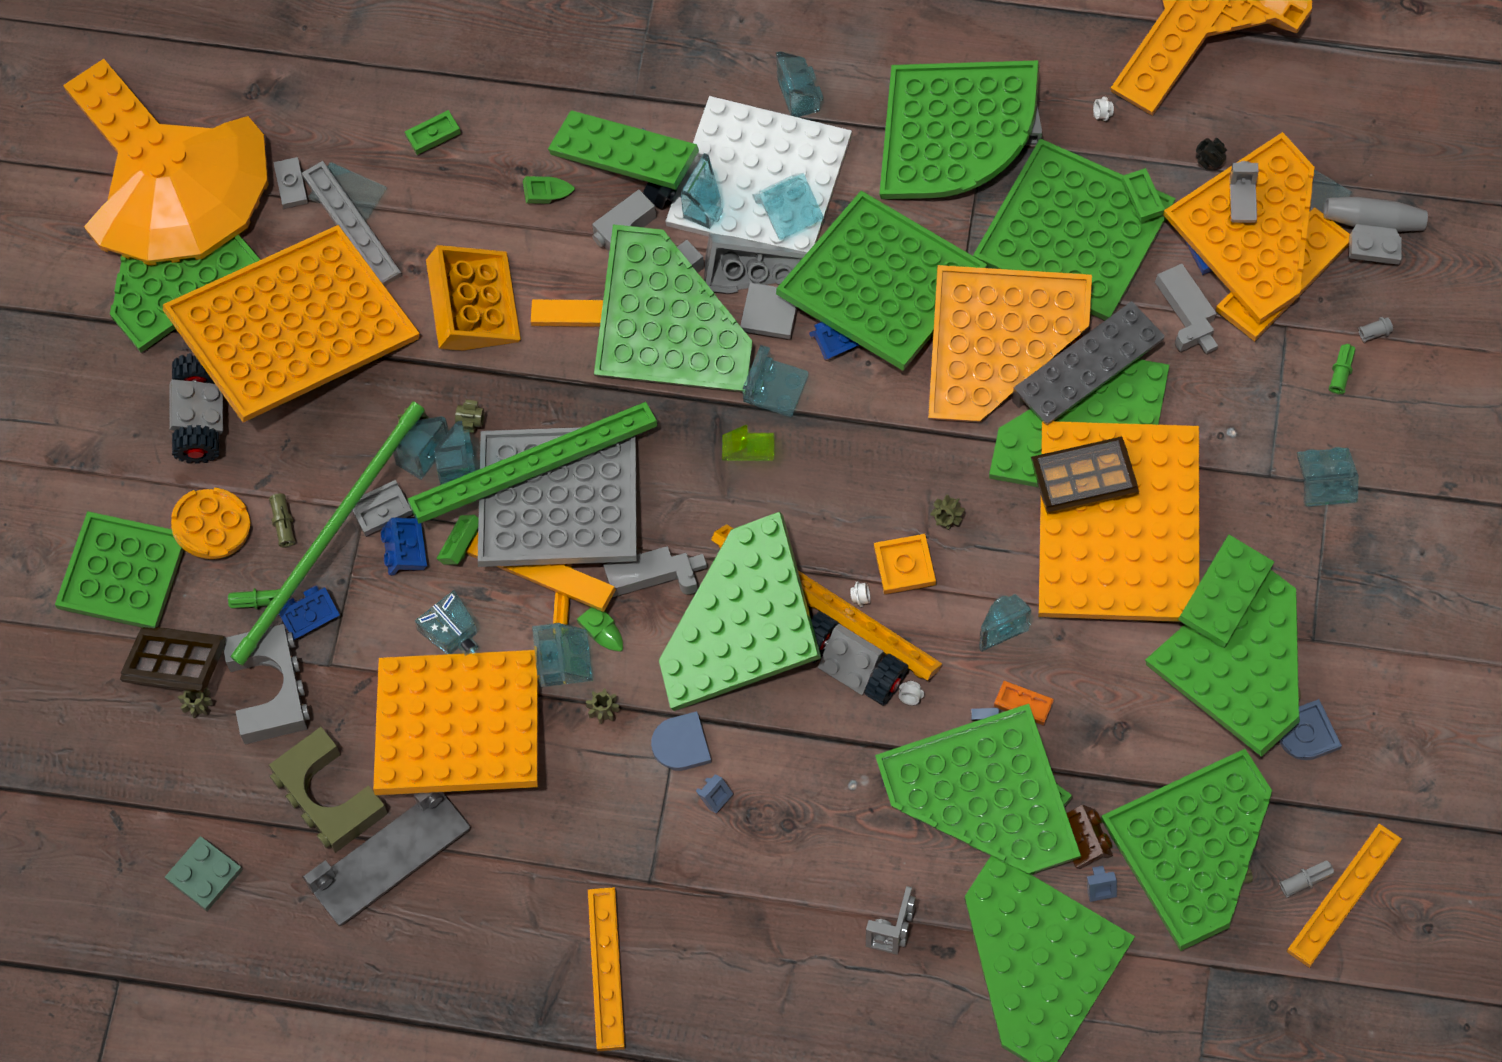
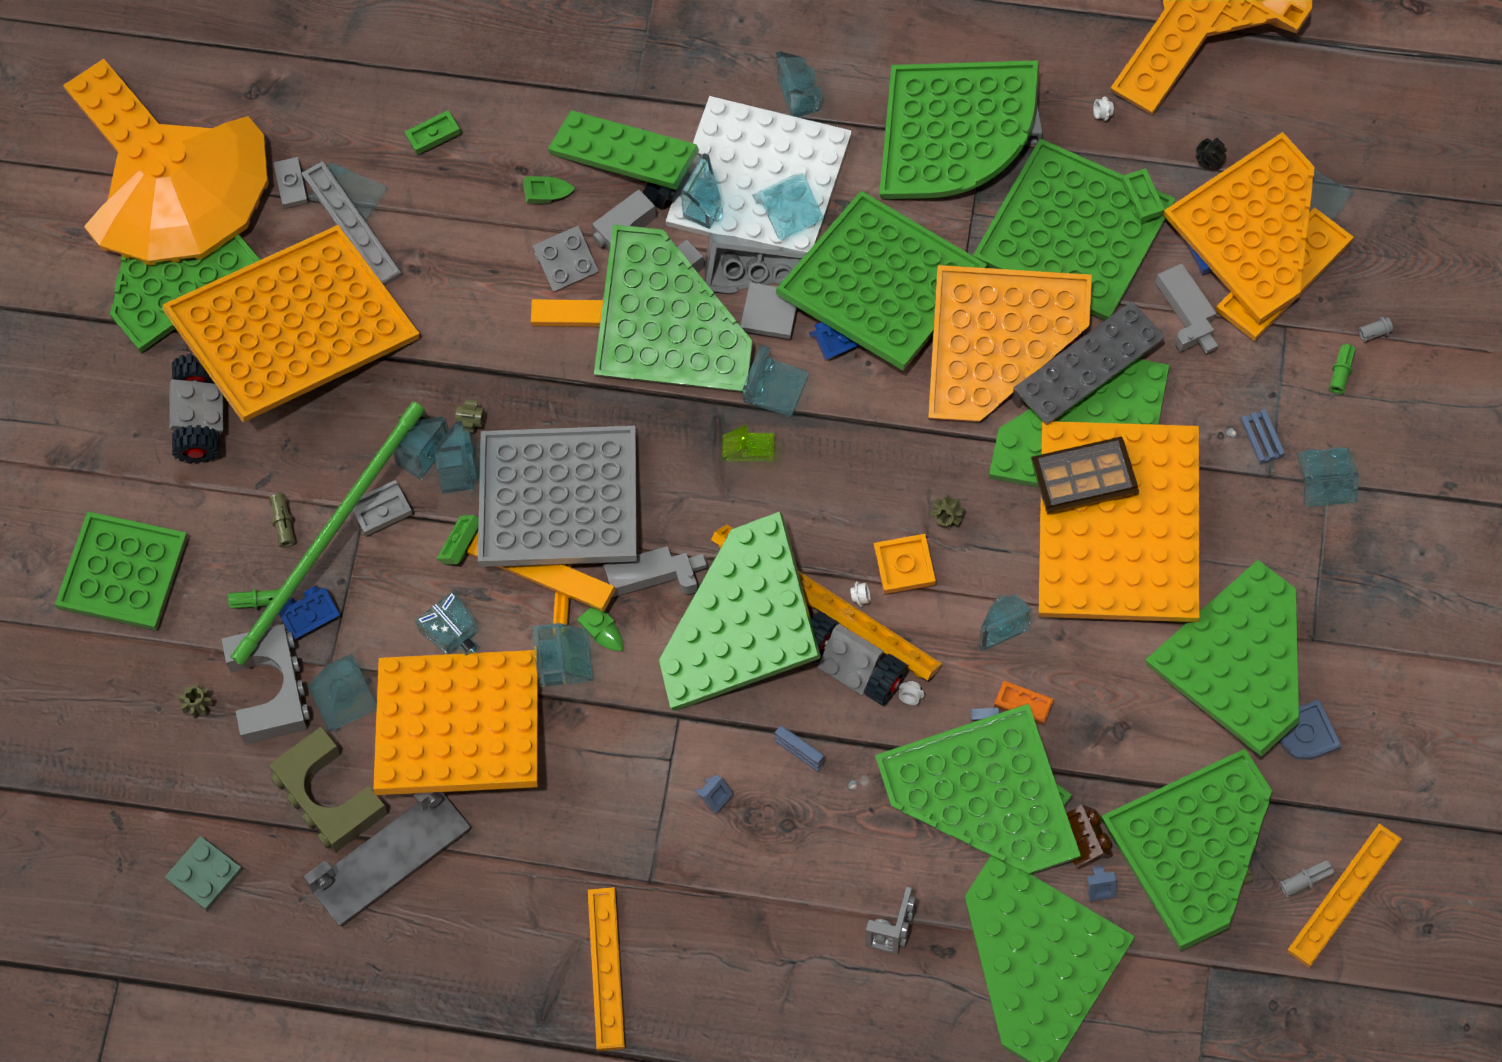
dark brown piece [120,627,226,693] -> none
light orange tile [171,487,250,559] -> none
blue bracket [381,517,427,575] -> none
bright green plate [408,402,657,524] -> none
light orange slope [426,245,521,351] -> none
olive gear [586,688,620,724] -> none
sand blue tile [651,711,711,771] -> none
bright green plate [1178,535,1274,647] -> none
light grey bracket [1230,161,1259,223] -> none
light grey plate [1323,197,1428,265] -> none
none -> clear light blue slope [307,654,377,732]
none -> light grey hinge [532,226,599,292]
none -> sand blue tile [775,726,824,772]
none -> sand blue tile [1240,409,1285,465]

